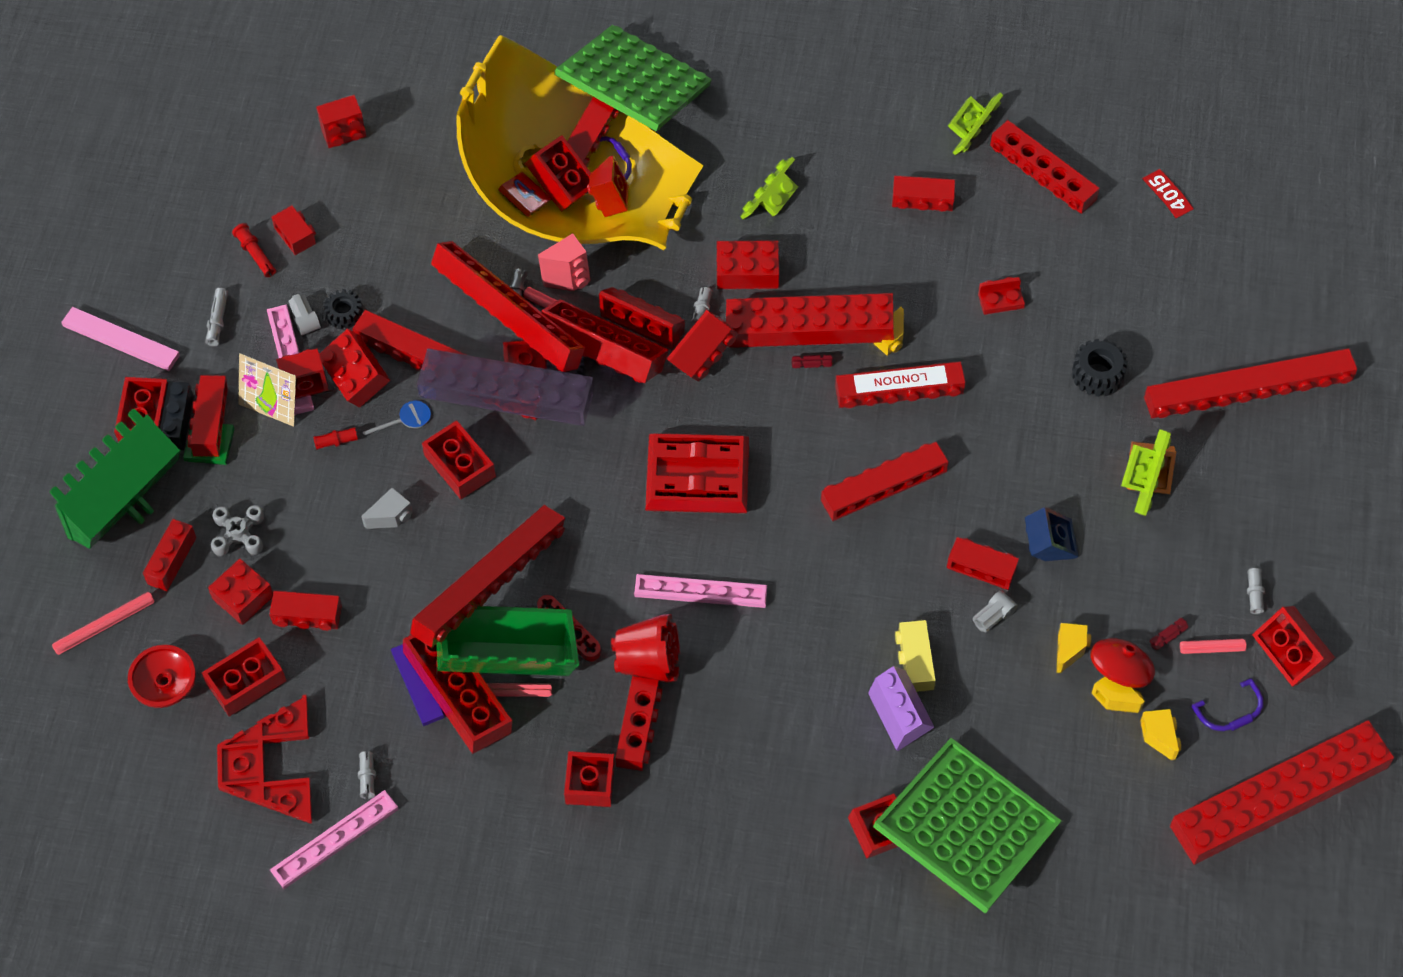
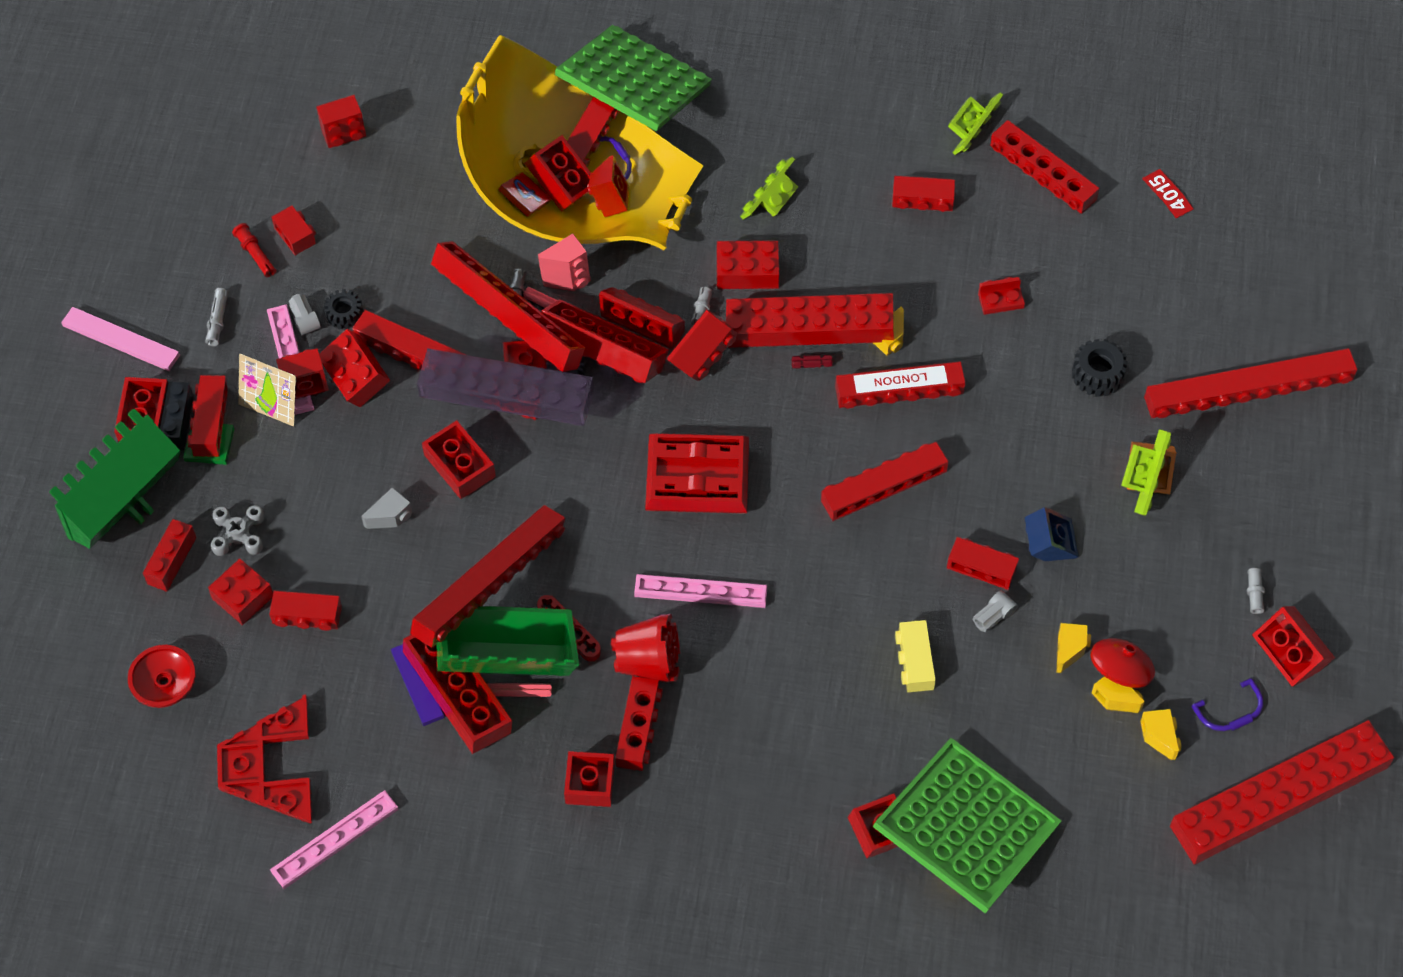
coral axle [52,592,155,655] -> none
red brick [202,637,287,717] -> none
red pin [313,427,358,450] -> none
light grey pin [358,751,376,799] -> none
blue piece [363,401,431,435] -> none
medium lavender slope [868,666,934,751] -> none
dark red axle [1149,618,1189,650] -> none
coral axle [1180,639,1246,654] -> none

